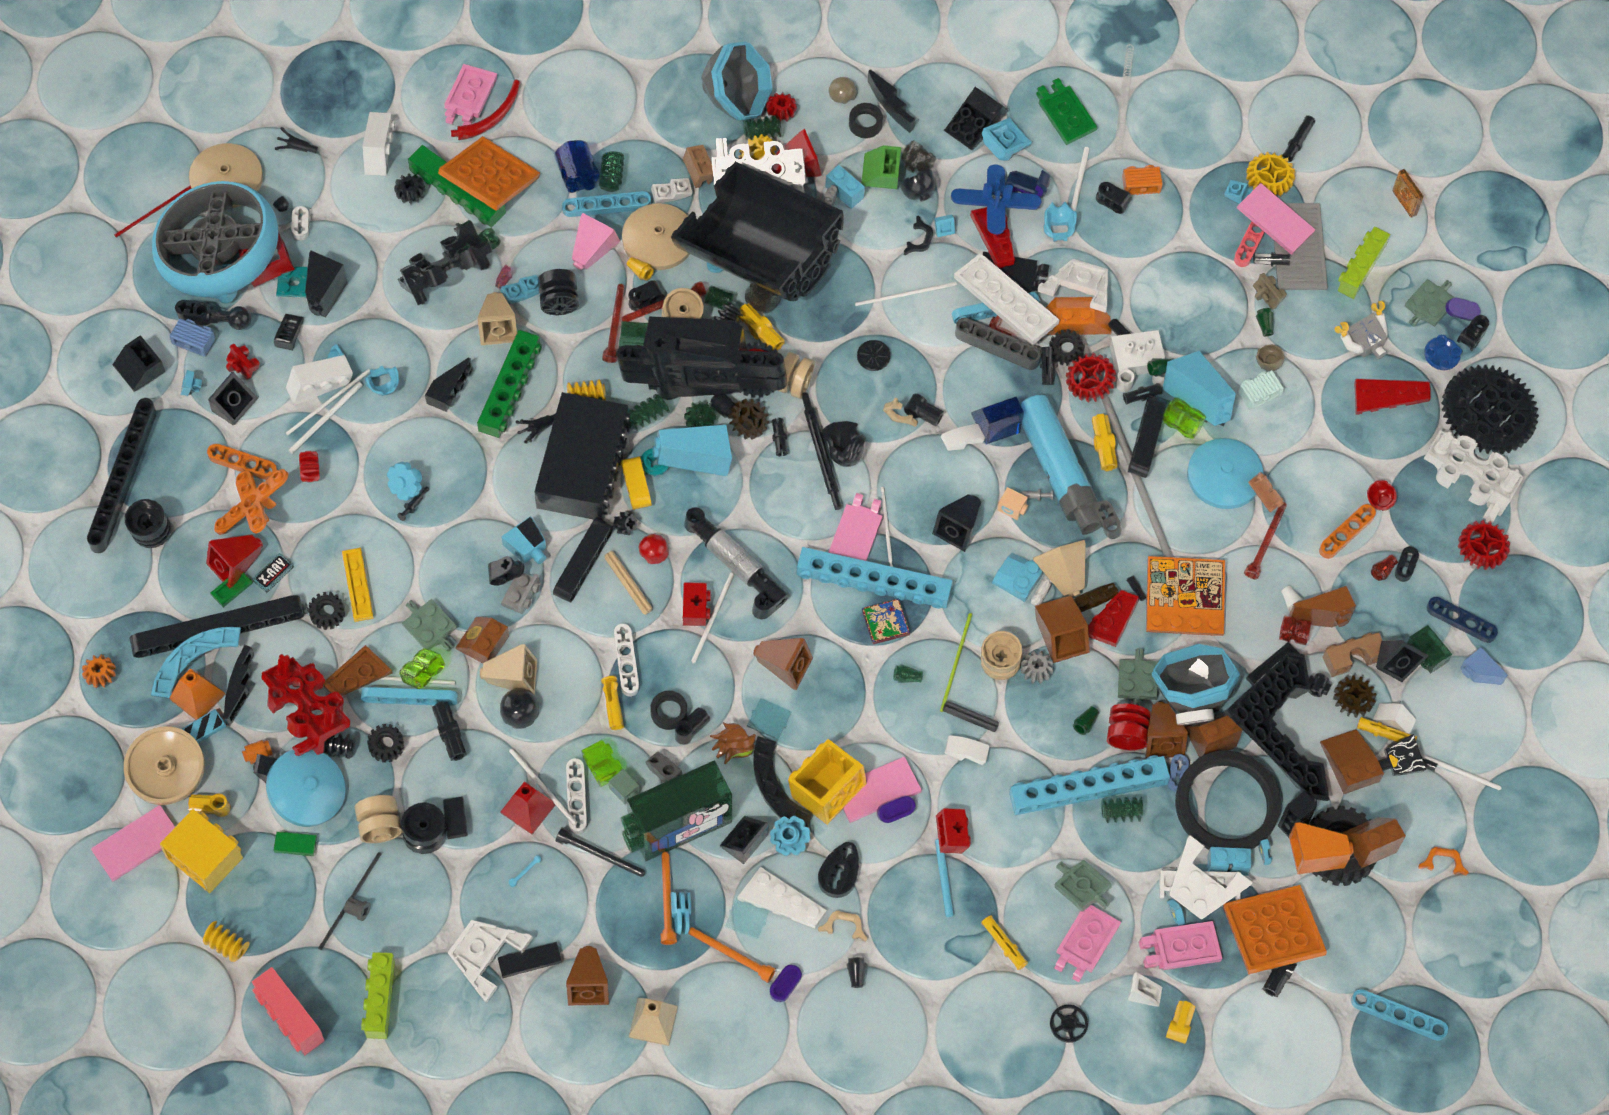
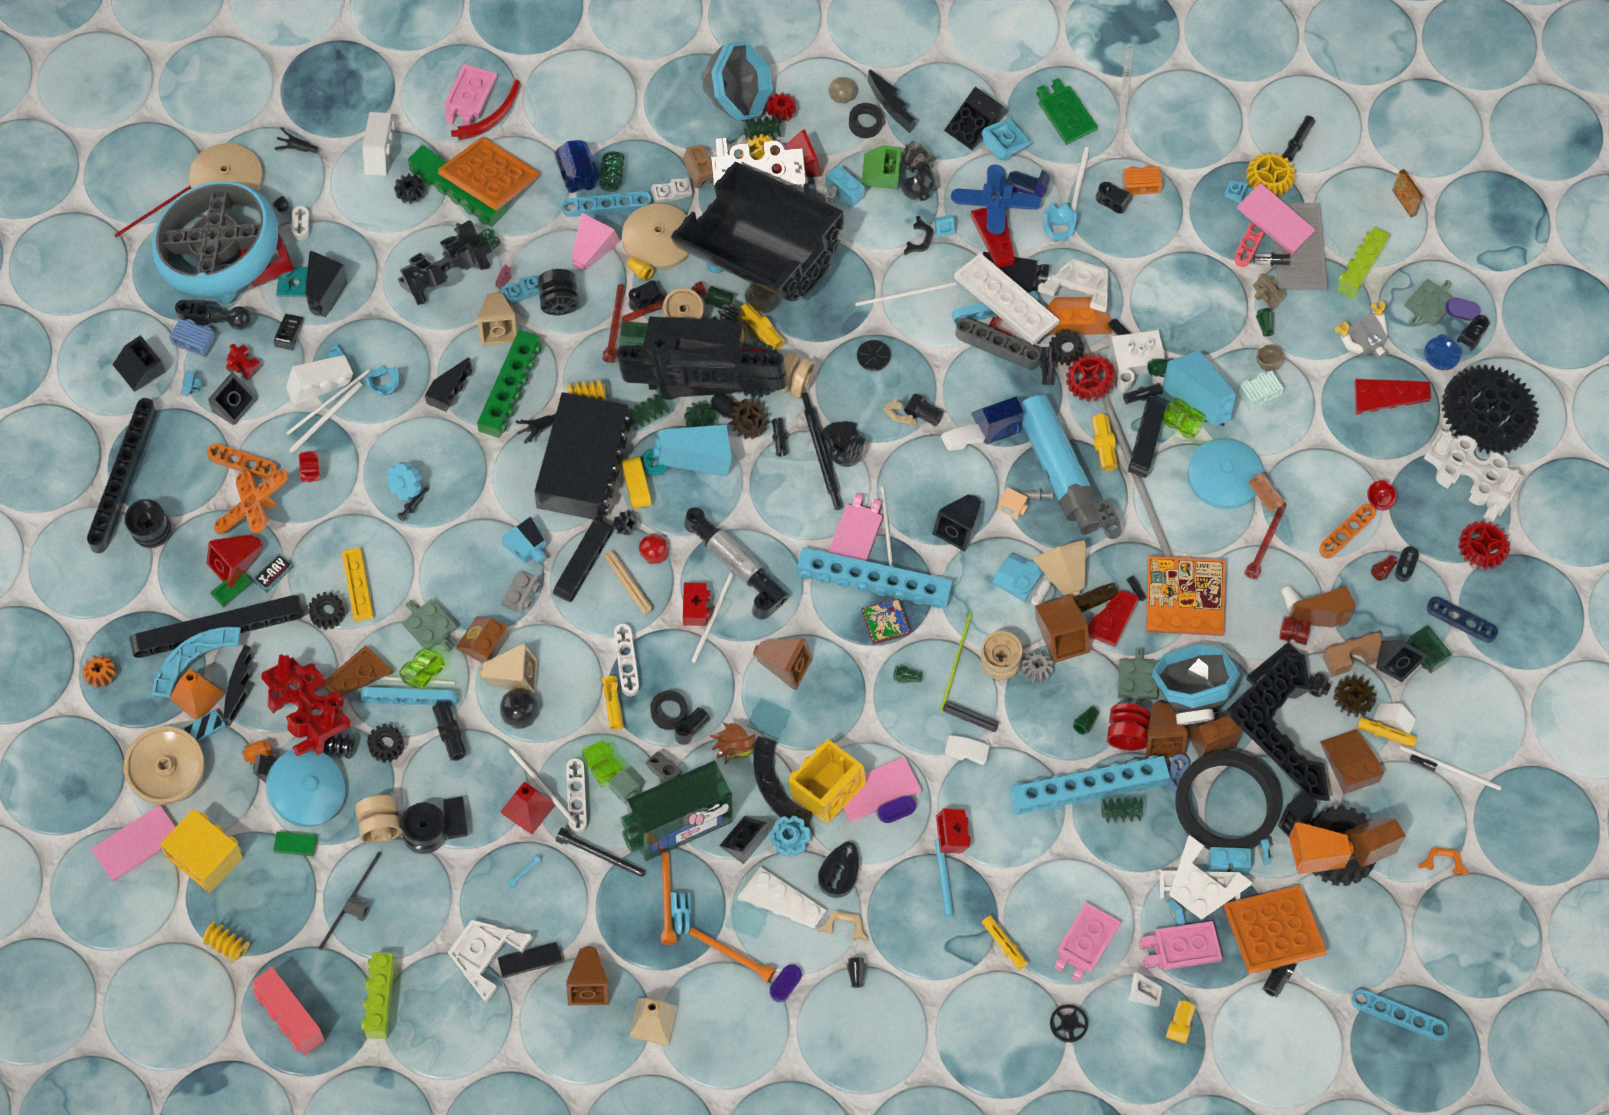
yellow piece [188,793,231,817] -> none
black piece [488,556,525,586] -> none
sand green plate [1054,860,1112,912] -> none
black torso [1378,734,1427,776] -> none
medium blue slope [1460,648,1508,685] -> none

